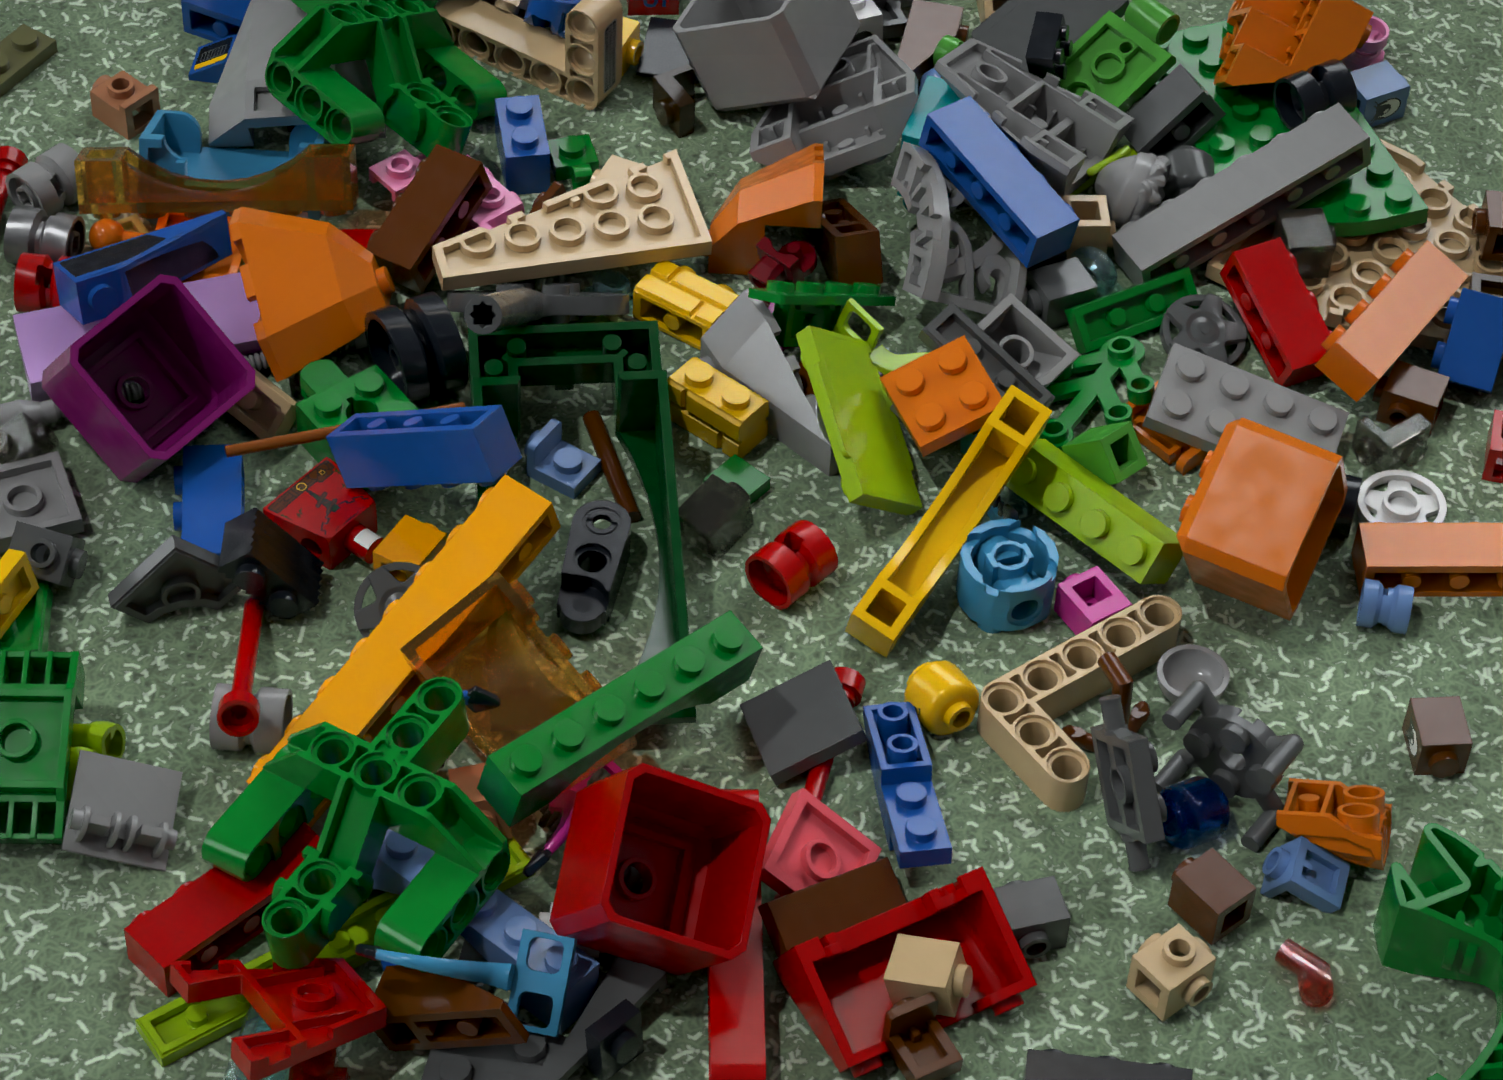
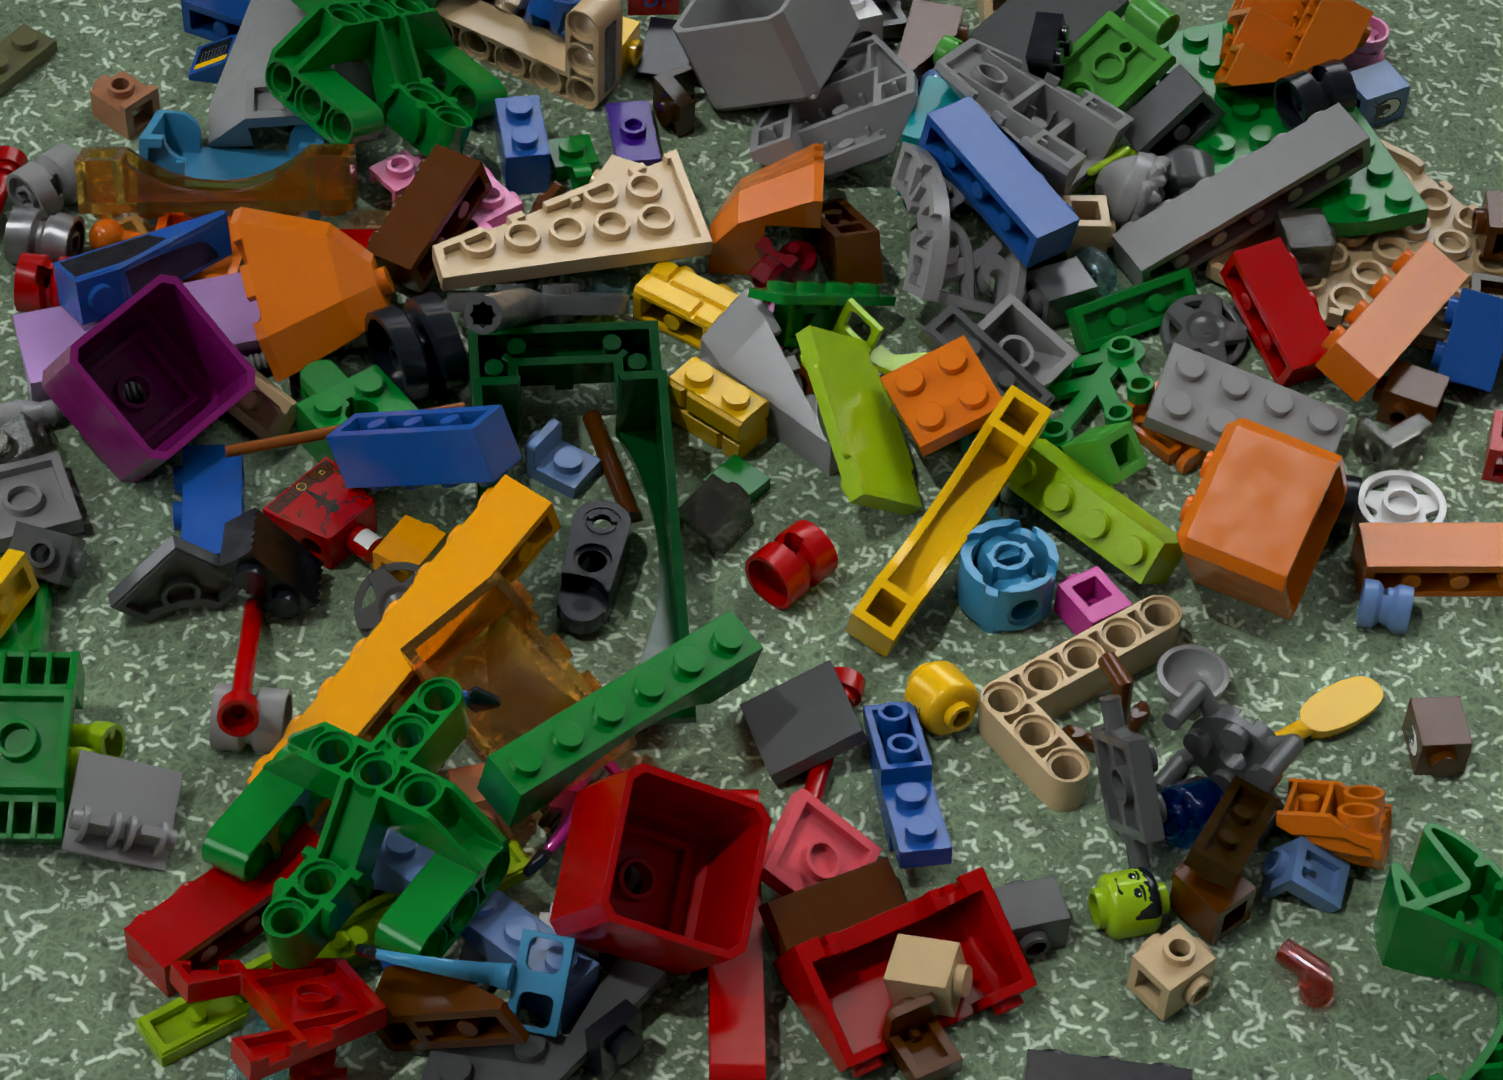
none -> plate [606,100,661,166]
none -> lime head [1088,867,1170,940]
none -> dark brown plate [1183,775,1281,890]
none -> yellow piece [1274,676,1384,740]

